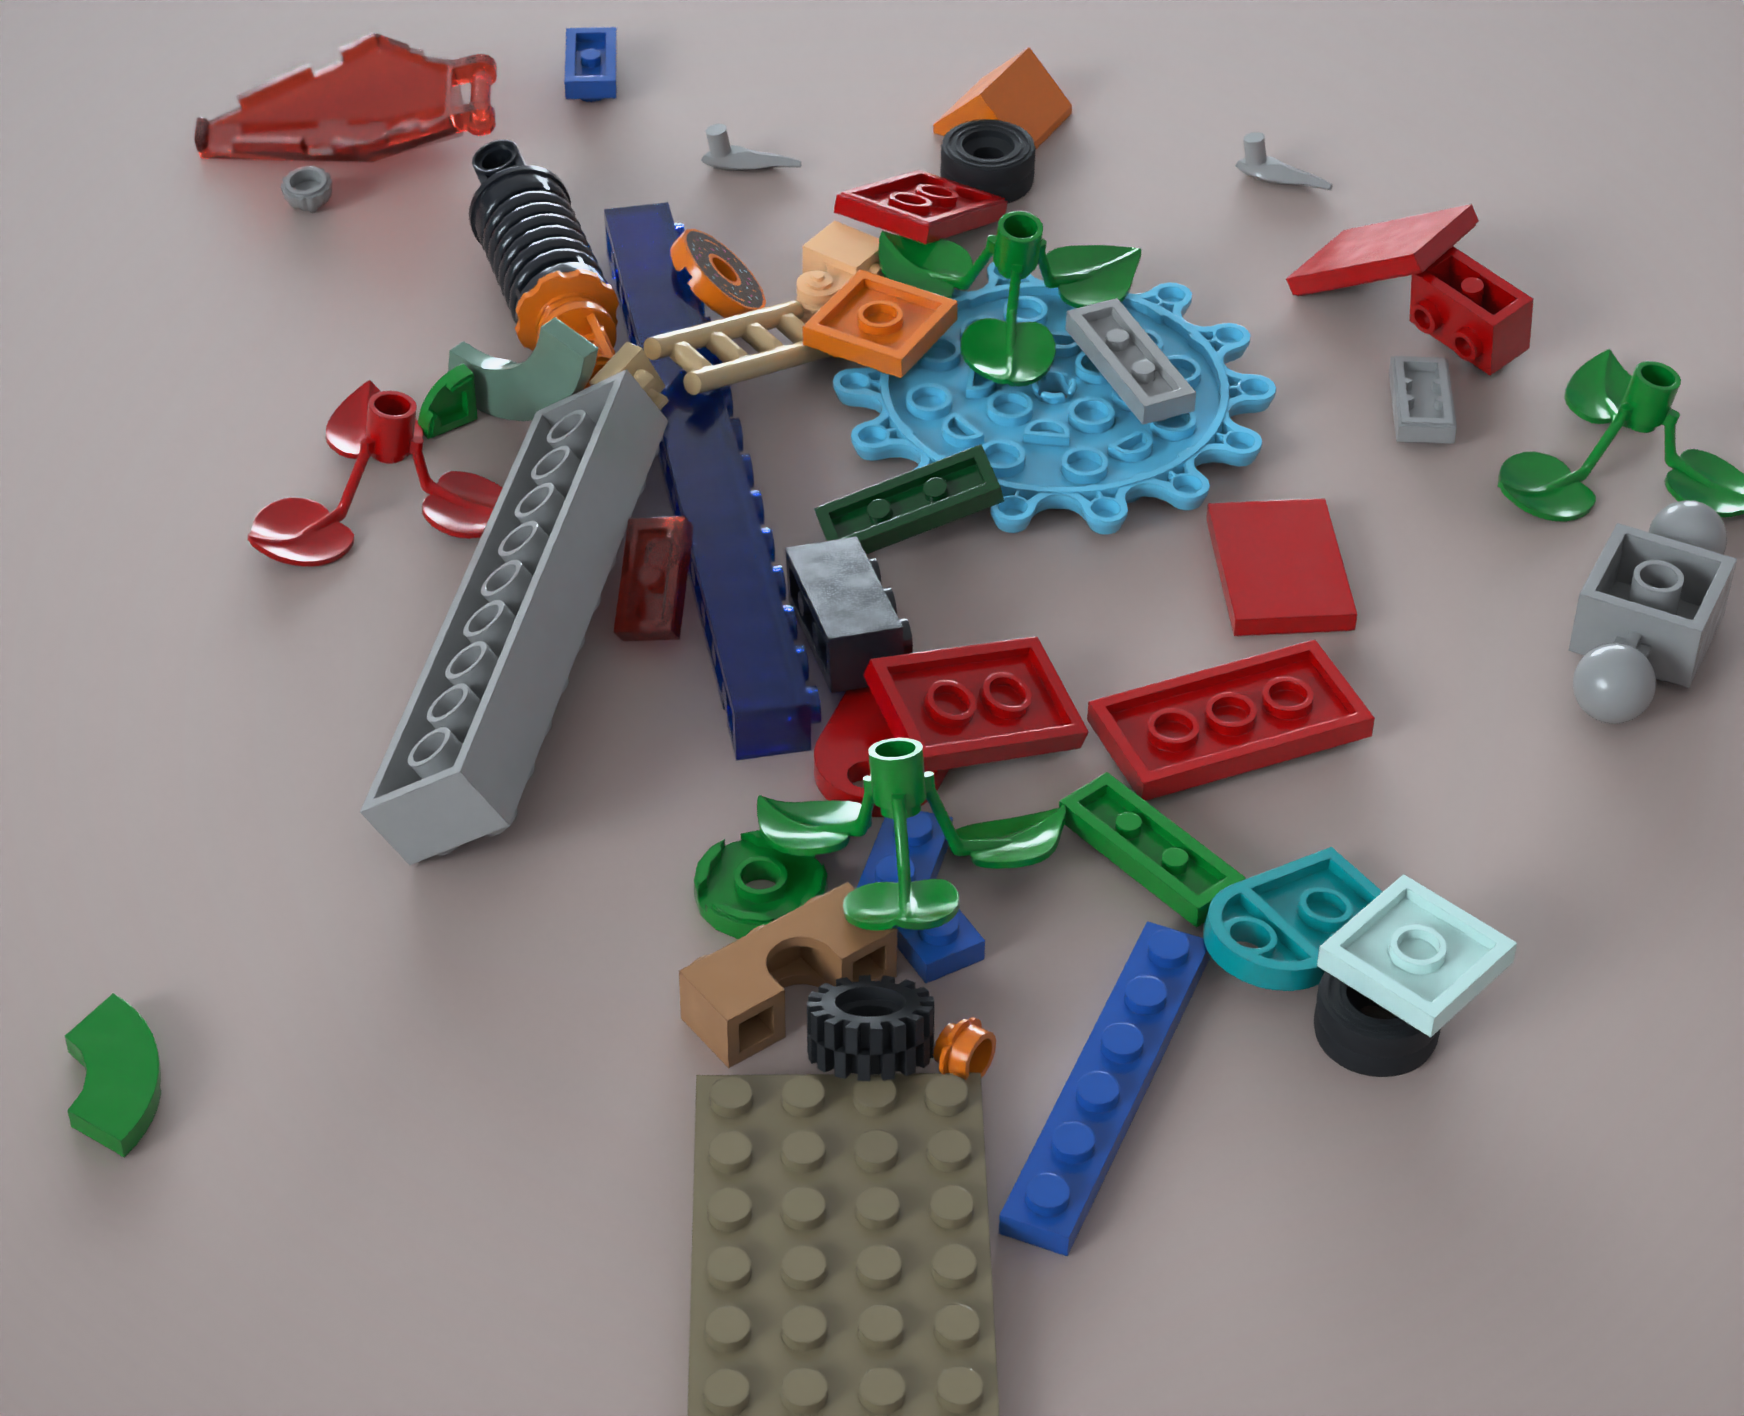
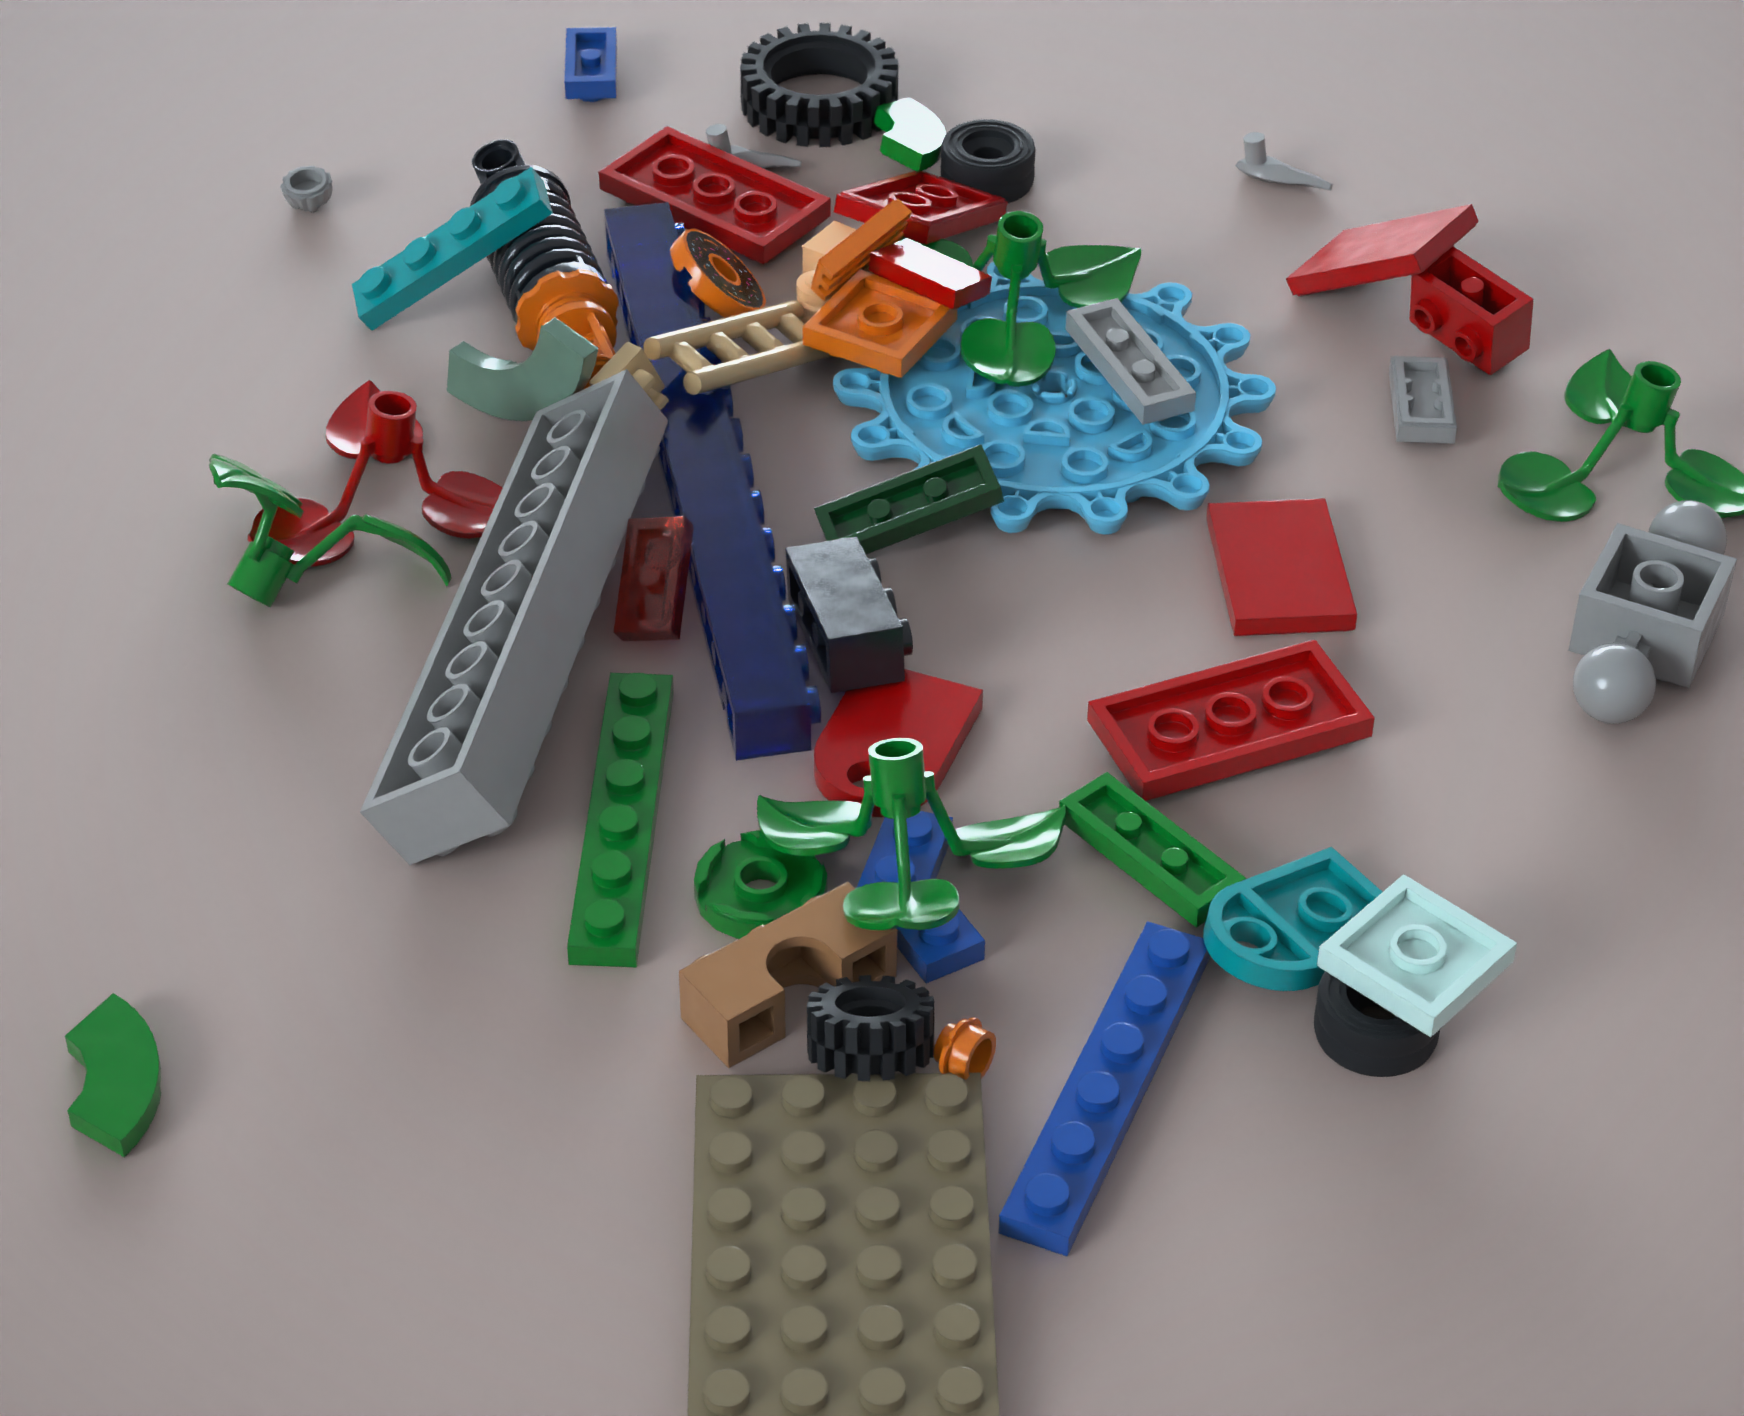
clear red windscreen [194,32,497,162] -> none
green tile [418,364,478,439] -> none
red plate [863,636,1089,772] -> none
orange slope [933,47,1072,150] -> none
none -> green plant [209,454,452,608]
none -> teal plate [352,167,553,331]
none -> green plate [567,672,674,968]
none -> red plate [599,126,831,264]
none -> black tyre [740,23,899,147]
none -> orange tile [811,199,912,302]
none -> red tile [869,238,992,310]
none -> tile [873,98,946,172]

